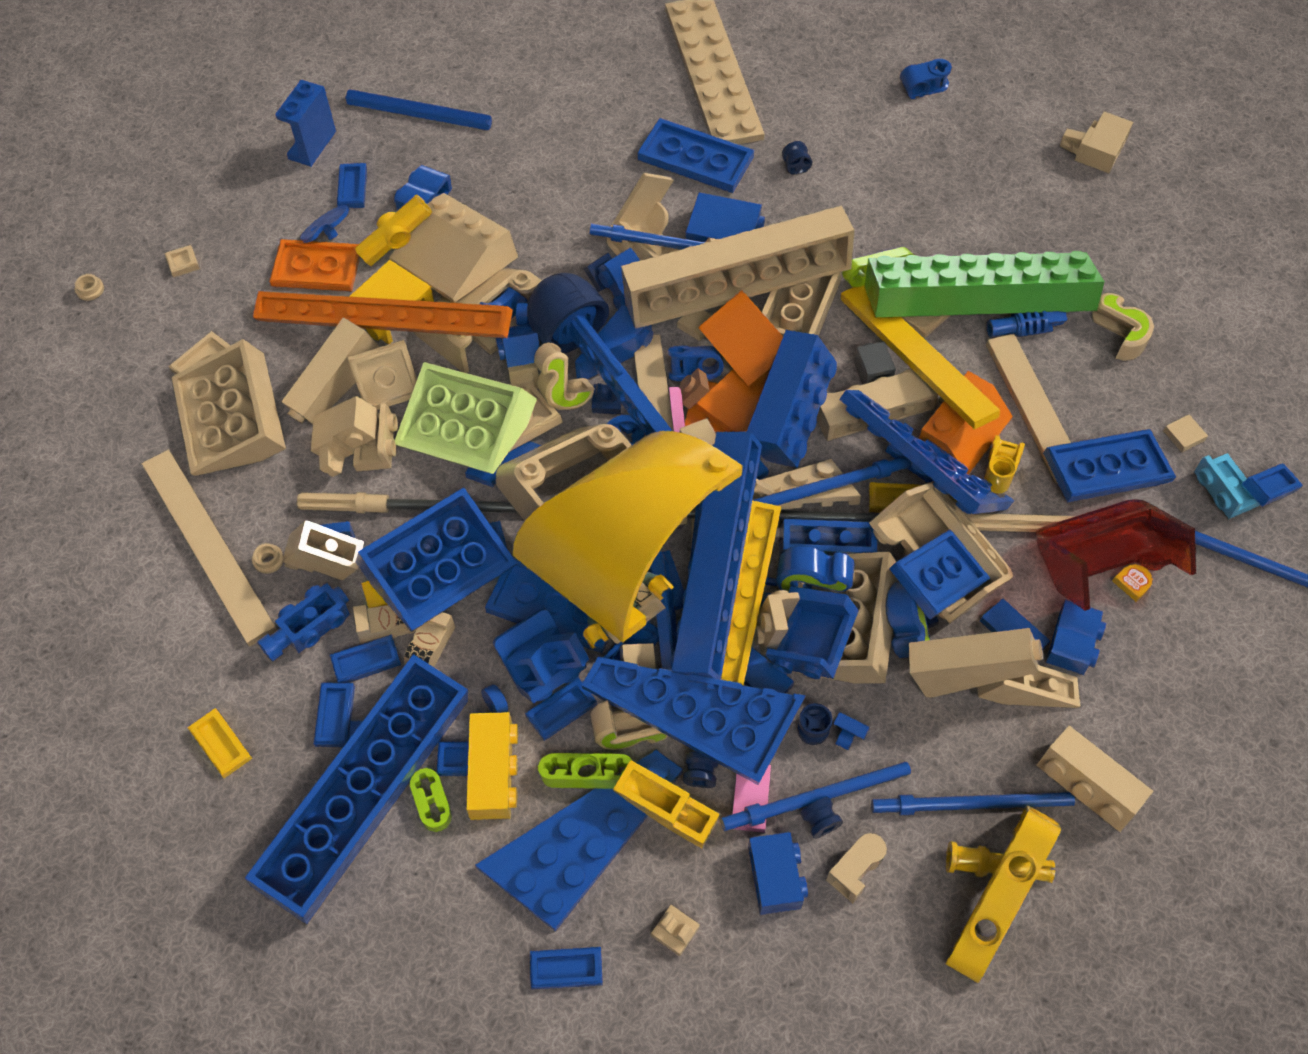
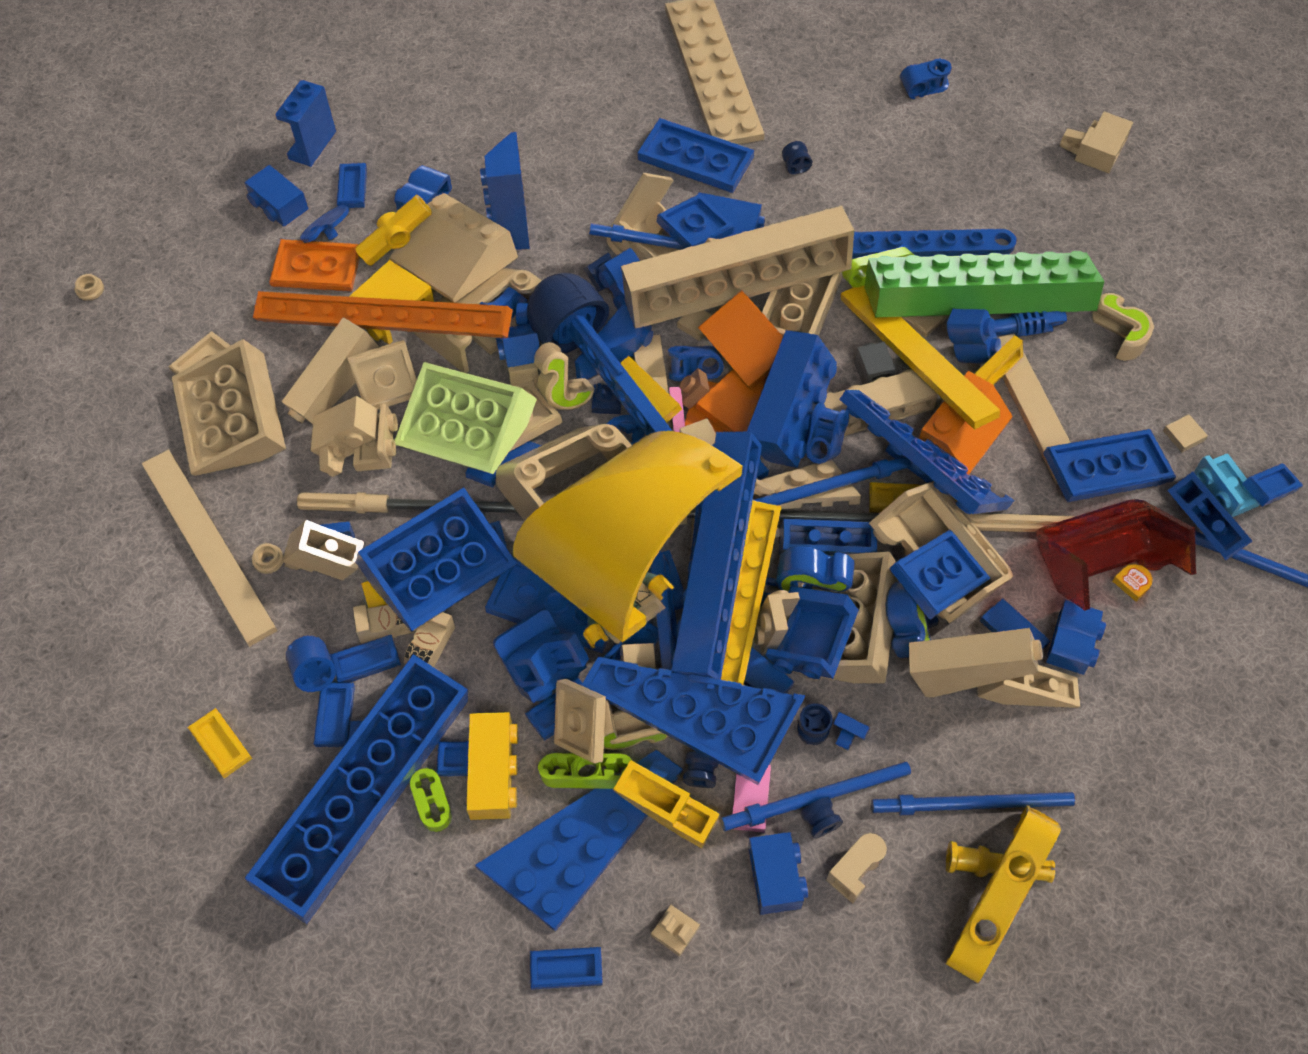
tan tile [164,245,200,277] -> none
blue brick [257,583,350,662] -> none
blue axle [345,89,492,130] -> none
blue tile [481,684,508,713] -> none
yellow piece [984,435,1025,494] -> none
tan brick [1036,726,1153,832] -> none
none -> blue brick [244,165,308,227]
none -> blue piece [286,636,336,692]
none -> blue slope [480,132,530,250]
none -> tan tile [554,679,606,764]
none -> yellow tile [621,356,682,423]
none -> blue tile [656,194,734,249]
none -> blue piece [806,403,849,464]
none -> blue plate [852,229,1017,259]
none -> blue brick [947,309,1001,364]
none -> yellow tile [975,335,1023,385]
none -> blue slope [1167,472,1252,560]

